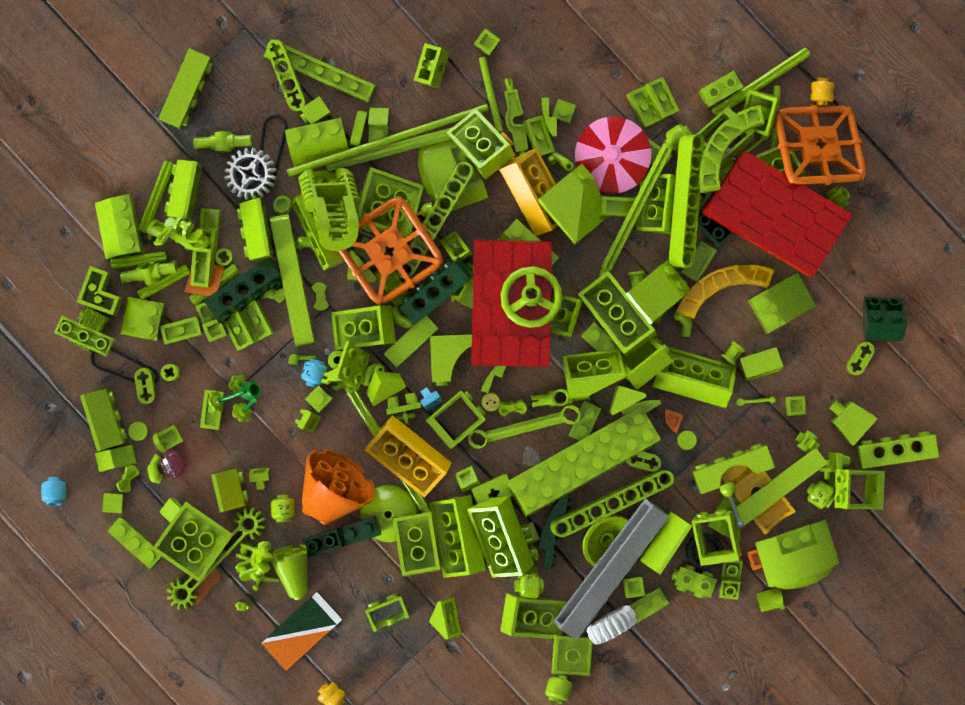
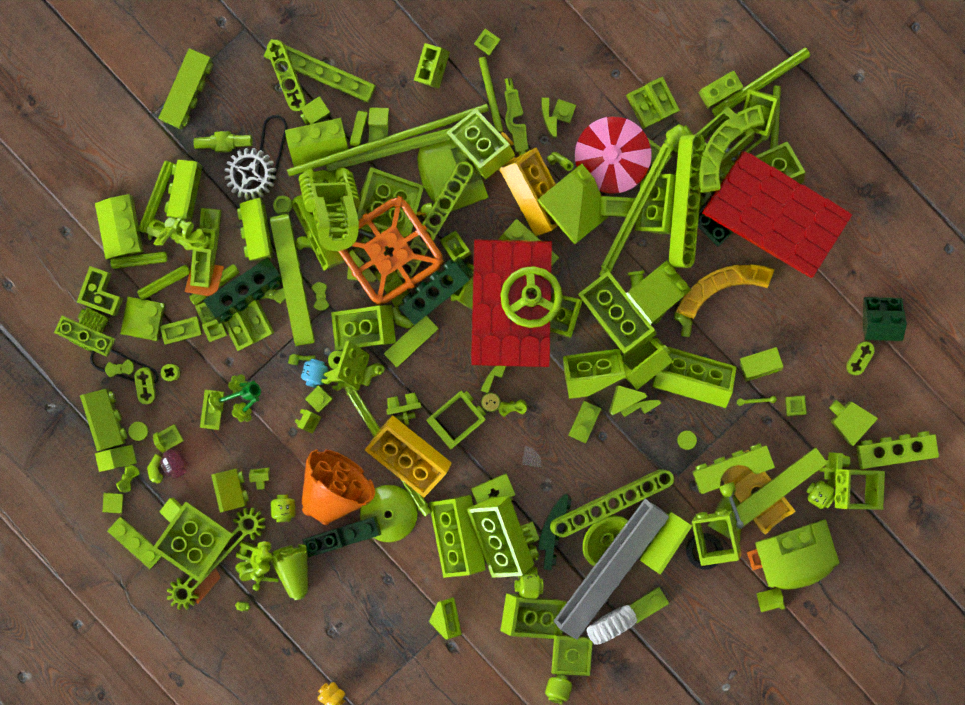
medium azure head [41,477,67,506] -> none
lime pin [120,260,179,285] -> none
lime bush [215,248,233,266] -> none
tile [260,591,343,671] -> none
lime window [365,593,410,632] -> none
lime slope [366,371,407,406] -> none
lime slope [393,512,441,577] -> none
medium azure tile [420,387,443,412] -> none
lime arch [430,334,472,386] -> none
lime plate [455,465,480,492] -> none
lime piece [468,405,581,449] -> none
lime brick [506,406,661,518] -> none
lime plate [523,115,555,156] -> none
lime pin [531,389,590,408] -> none
lime plate [581,322,619,352] -> none
lime plate [623,577,645,599] -> none
lime beam [626,452,661,472] -> none
orange tile [664,409,684,433] -> none
lime brick [671,564,717,599] -> none
lime tile [681,240,717,283] -> none
lime slope [719,559,743,600] -> none
lime bush [721,341,746,366] -> none
lime slope [747,272,816,334] -> none
orange plate [775,104,867,185] -> none
lime gear [795,430,820,453] -> none
yellow piece [810,78,835,106] -> none
lime gear [827,185,850,208] -> none
none -> lime piece [105,359,134,378]

